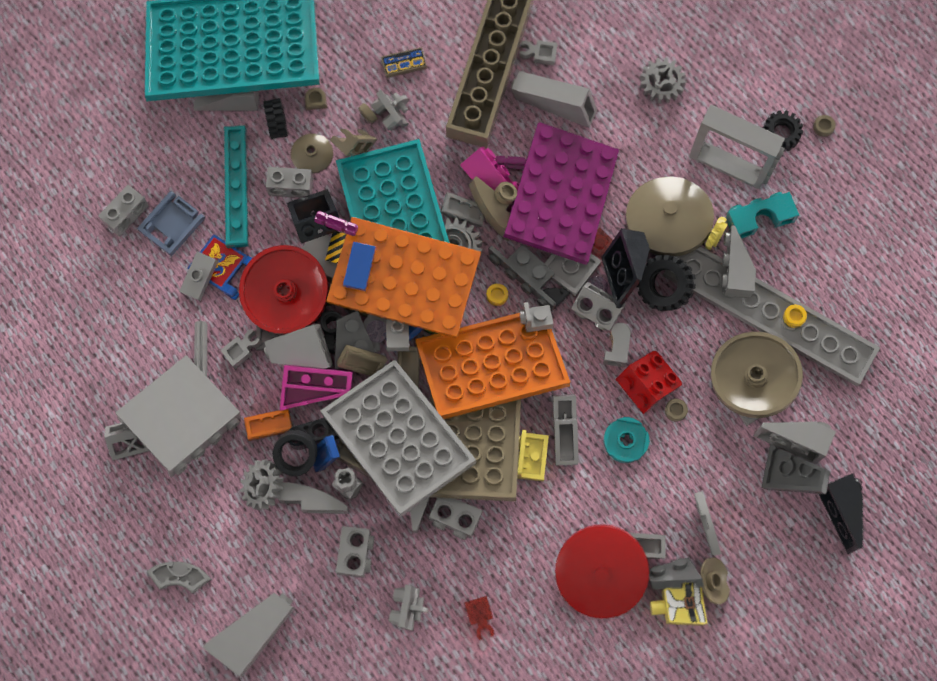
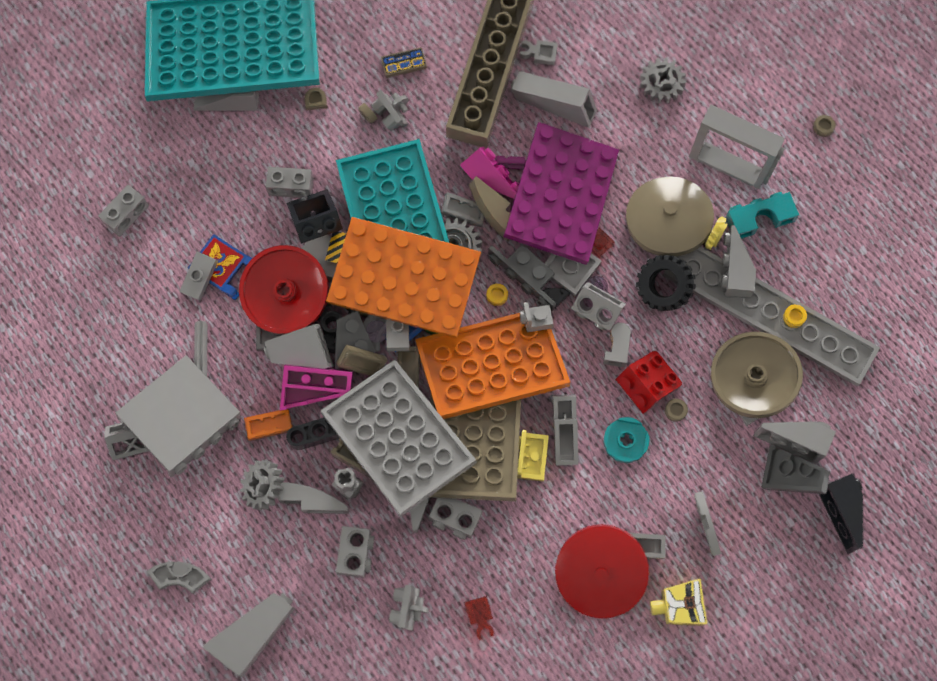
sand blue container [137,191,205,257] -> none
light grey plate [221,329,263,369] -> none
teal tile [224,125,249,248] -> none
black tyre [263,98,288,139] -> none
black tyre [272,430,318,476] -> none
dark tan dish [290,134,333,173] -> none
magenta axle [314,211,358,236] -> none
blue tile [314,435,340,472] -> none
dark tan hinge [330,129,377,156] -> none
blue tile [343,242,376,291] -> none
dark tan tile [495,182,517,205] -> none
black slope [601,228,650,308] -> none
dark grey wing [648,557,704,589] -> none
dark tan dish [700,557,730,605] -> none
black tyre [763,111,803,151] -> none

